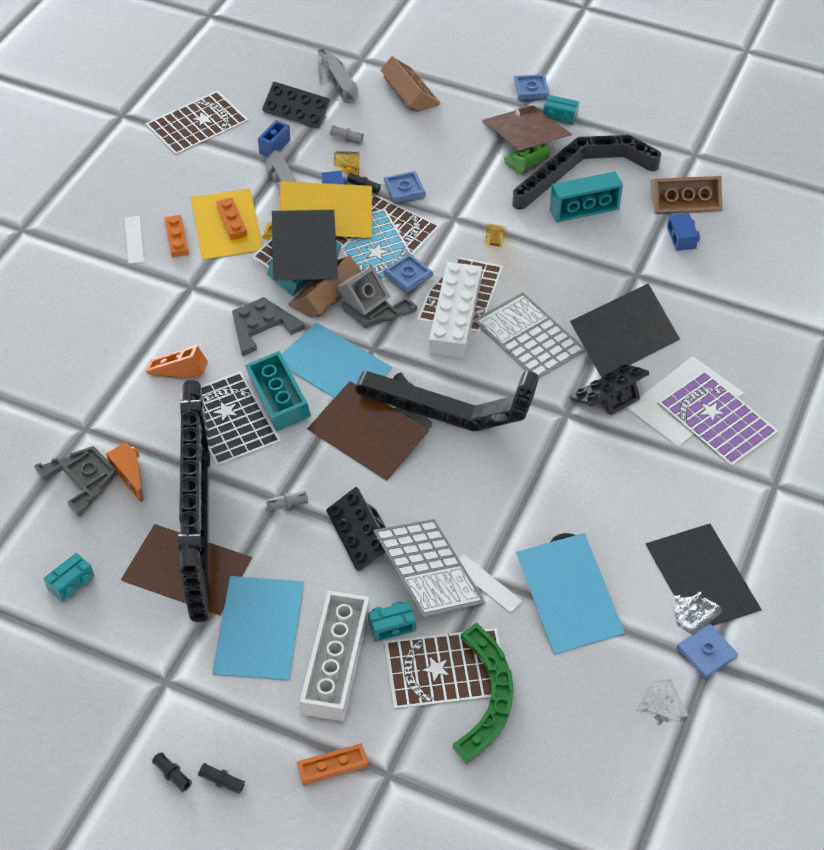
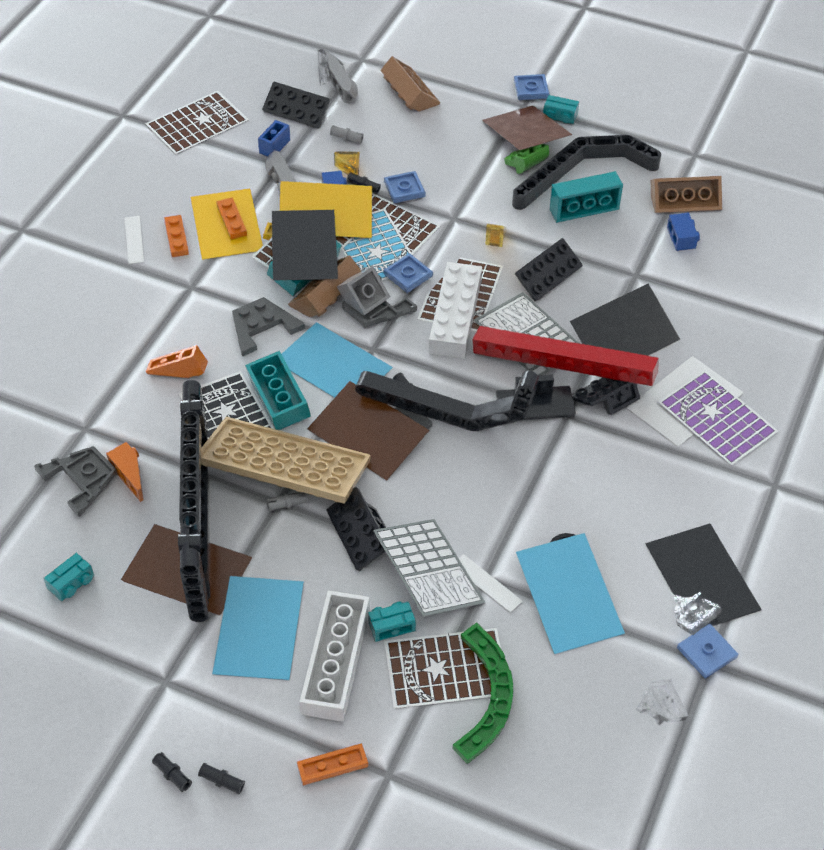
none -> tan plate [201,417,371,504]
none -> red brick [472,326,659,386]
none -> black bracket [496,374,576,420]
none -> black bracket [515,238,583,301]

